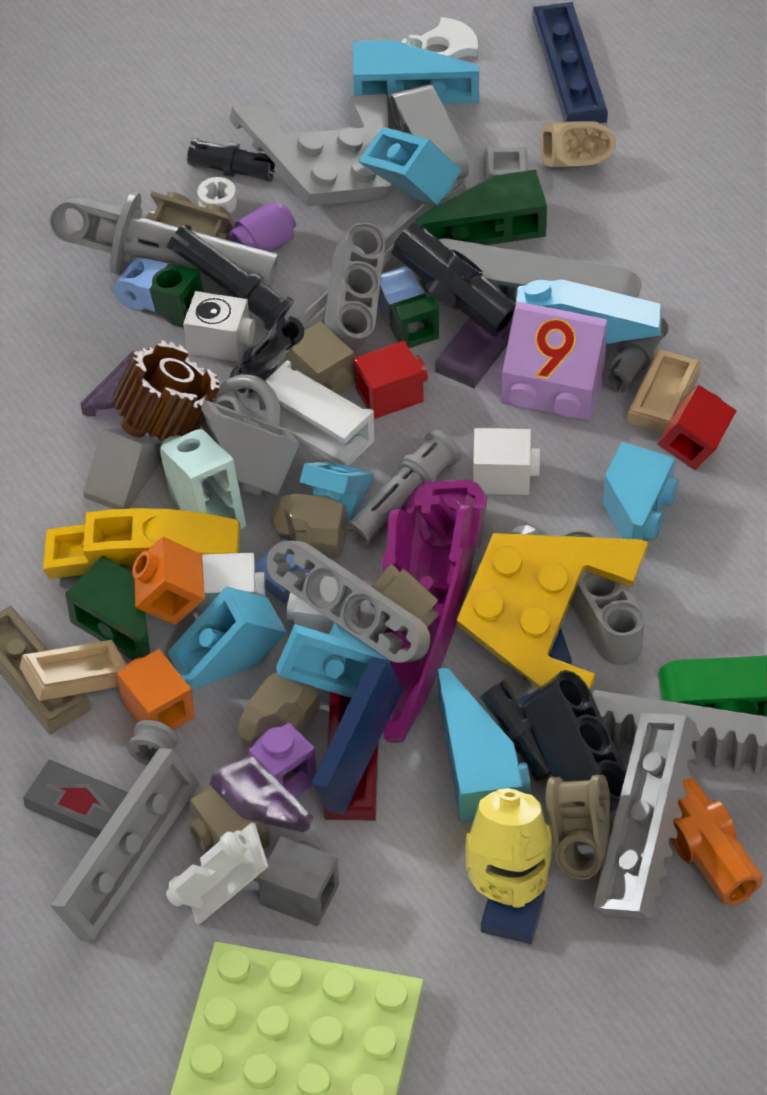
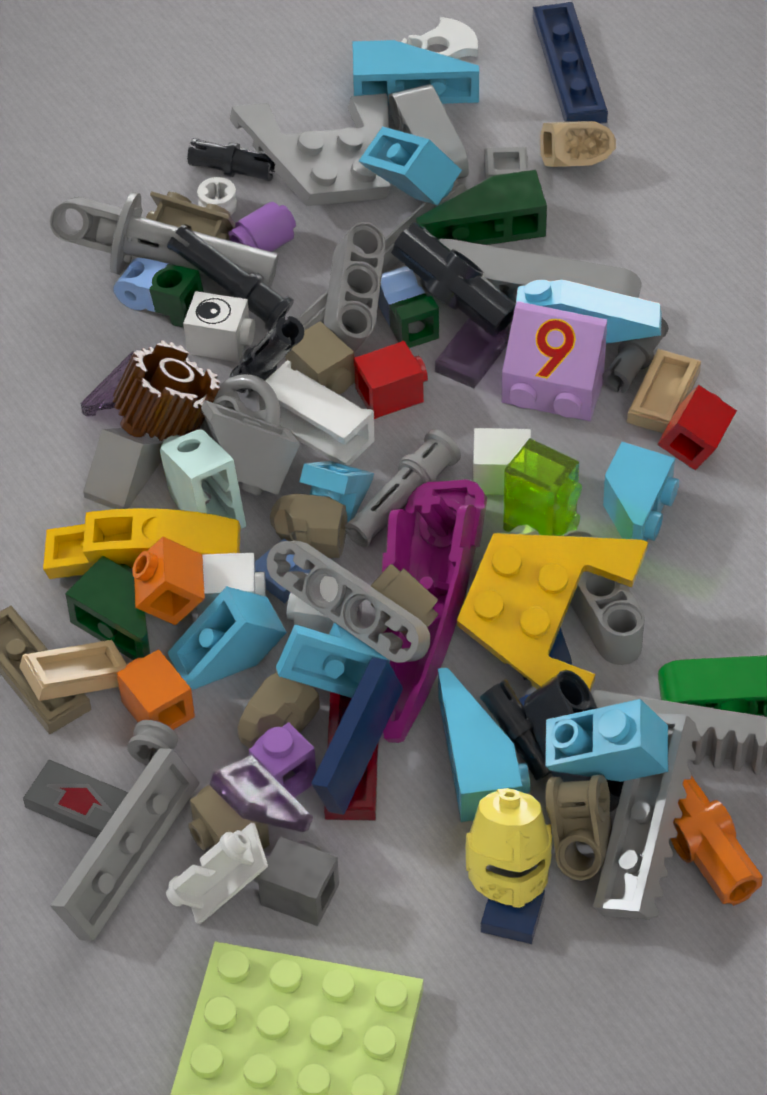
none -> clear neon green brick [503,438,582,536]
none -> medium azure slope [546,699,668,782]

